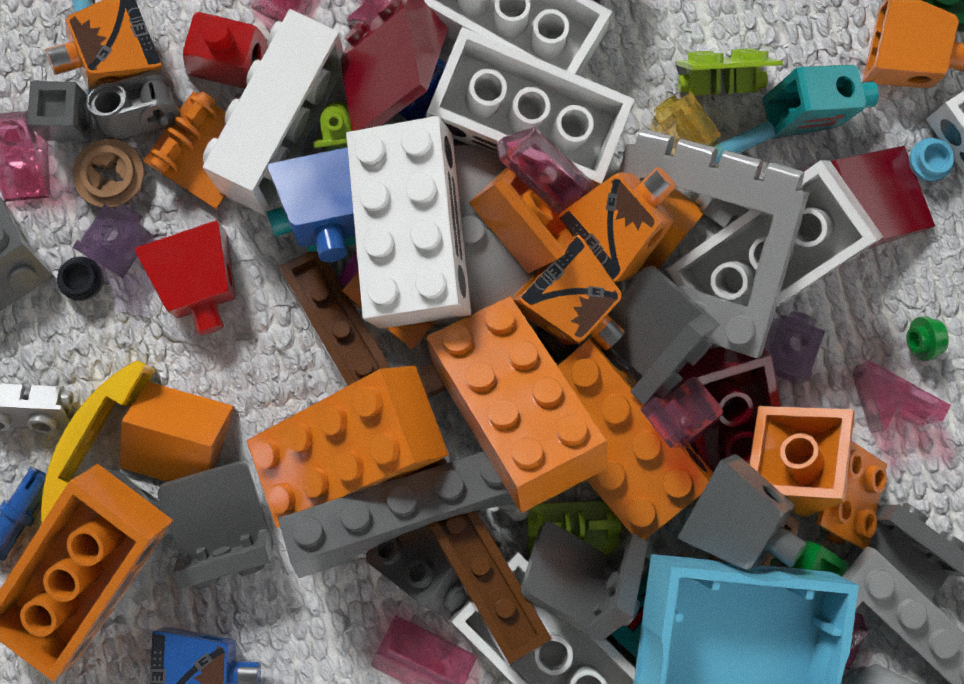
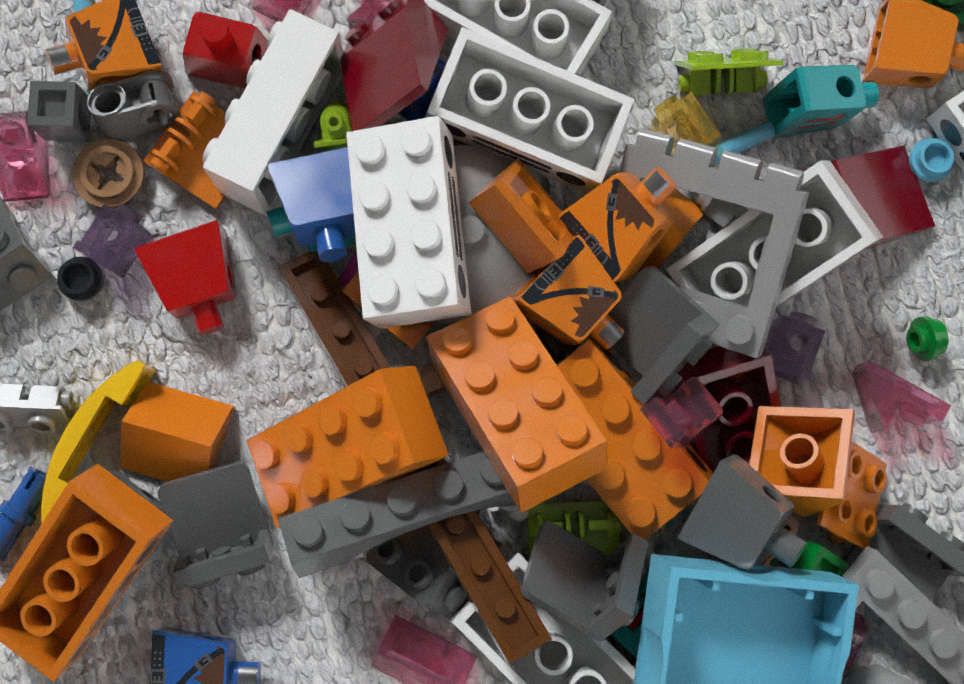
clear pink slope [496,126,595,215] -> none

